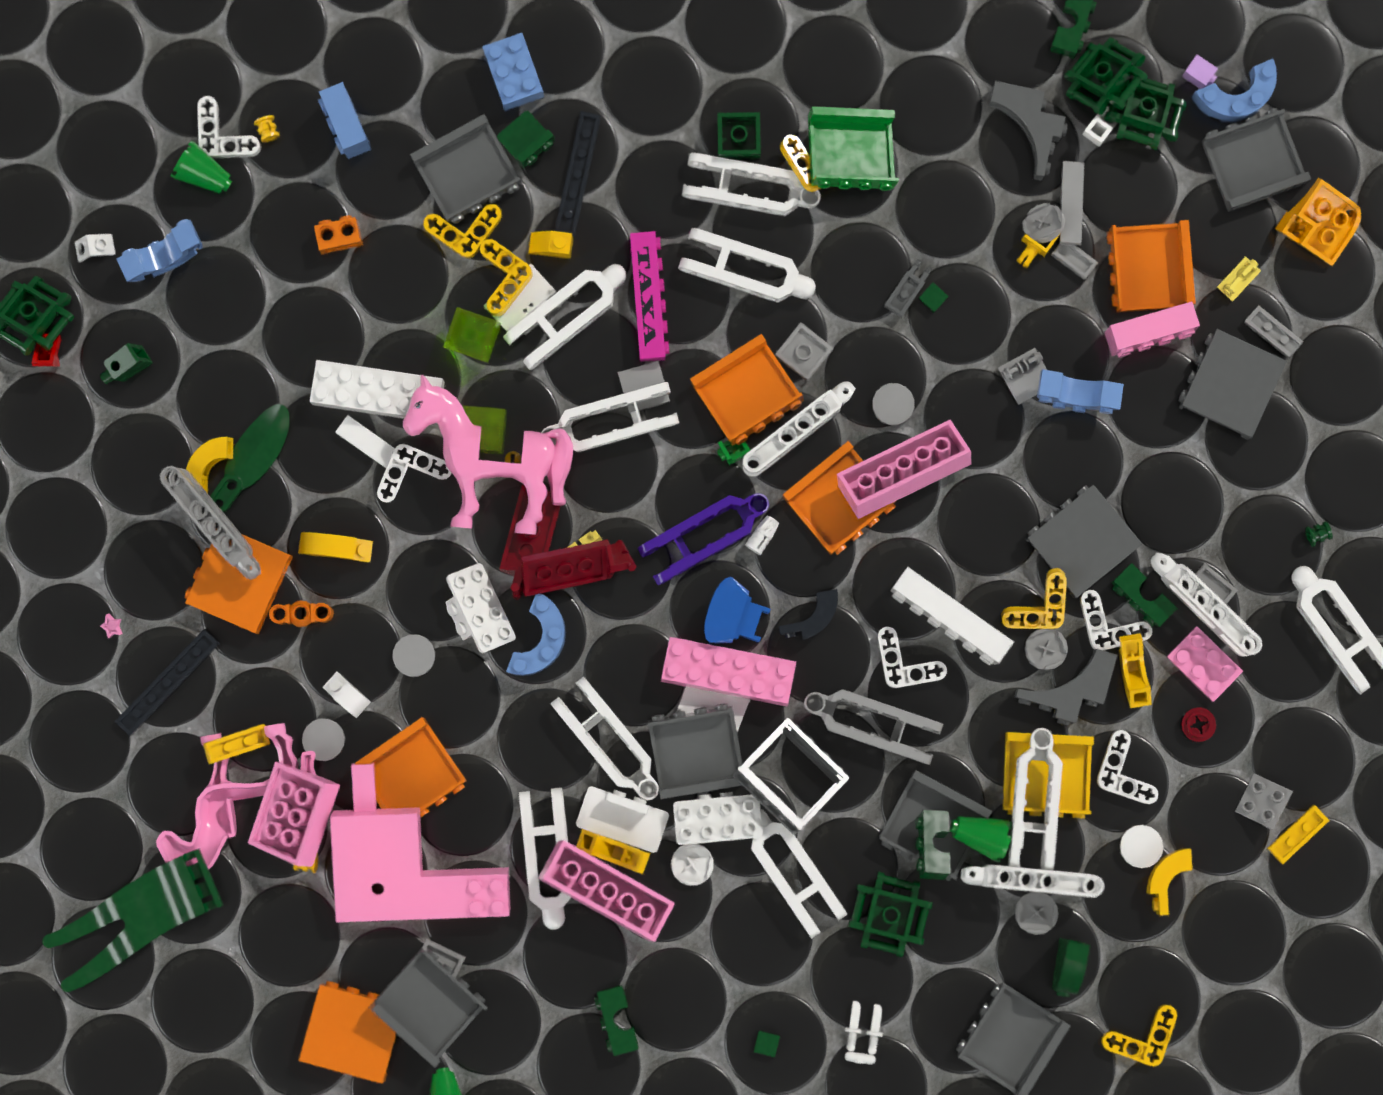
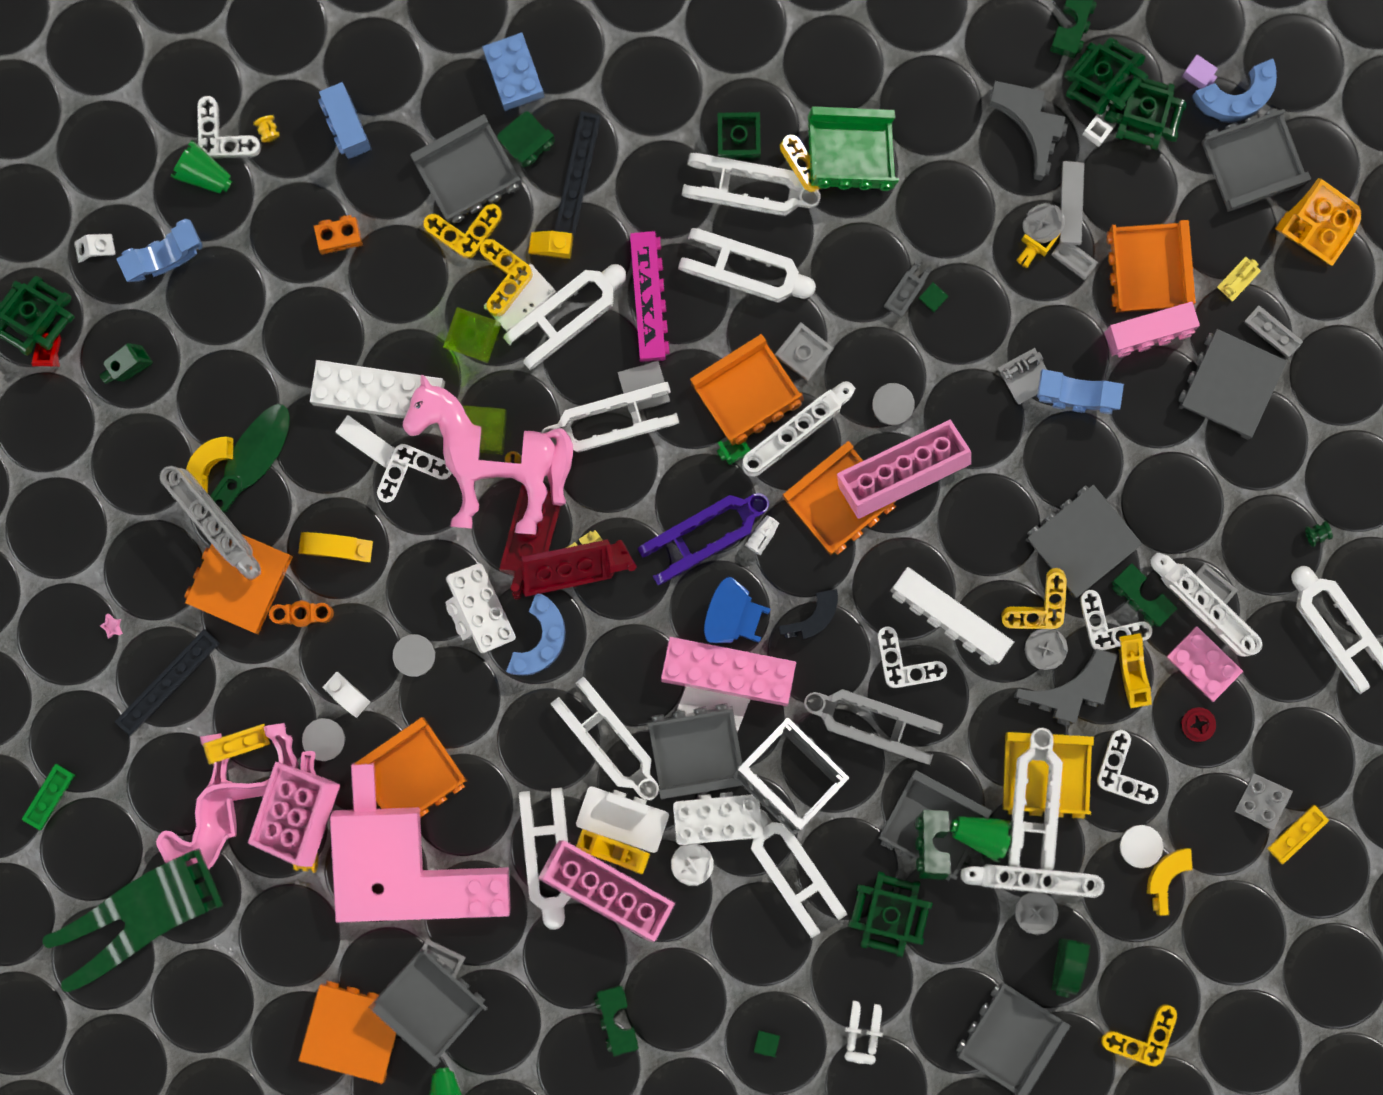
none -> green plate [22,764,75,830]

